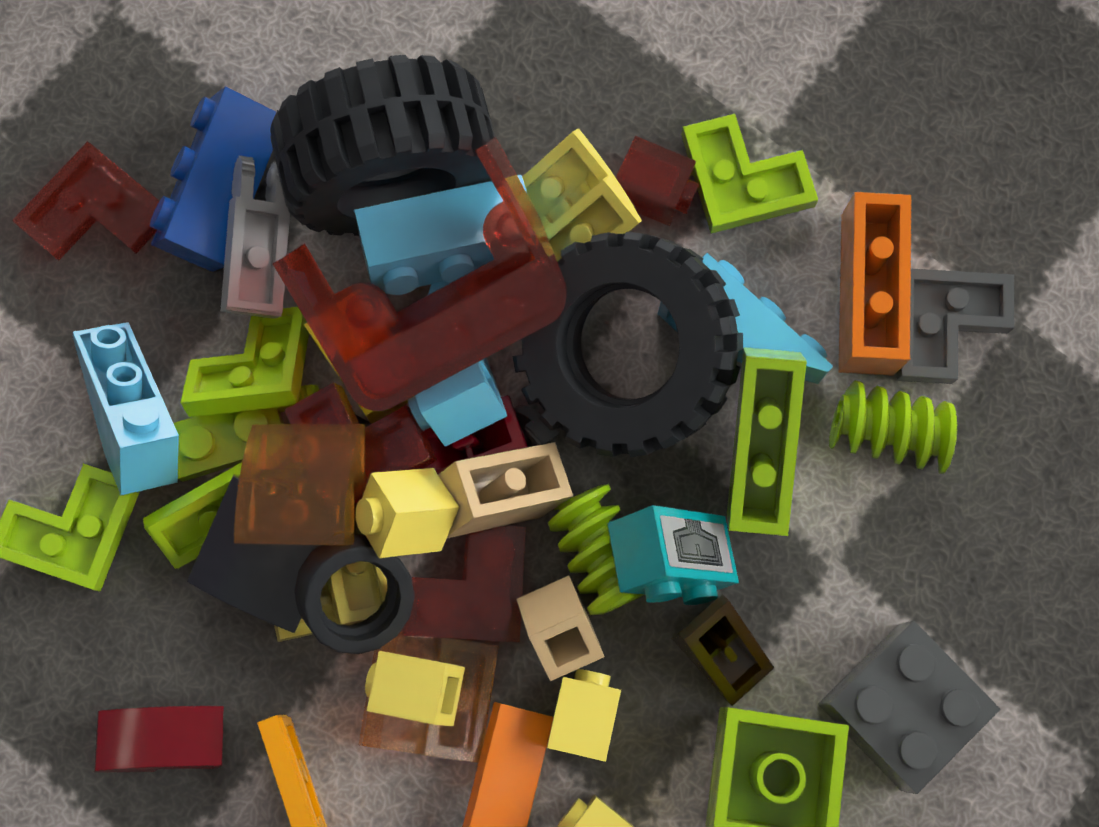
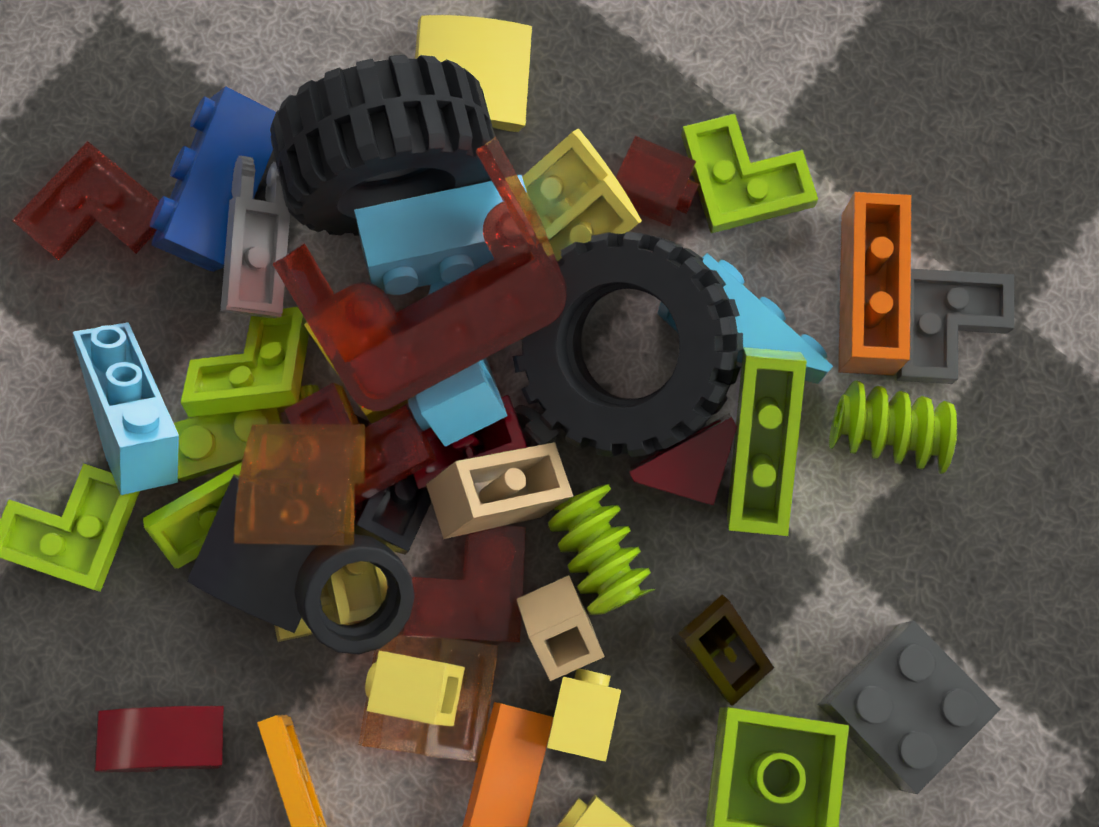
light yellow brick [355,468,459,558] -> none
teal brick [608,505,739,605] -> none
none -> light yellow slope [415,15,532,132]
none -> dark red slope [629,413,737,506]

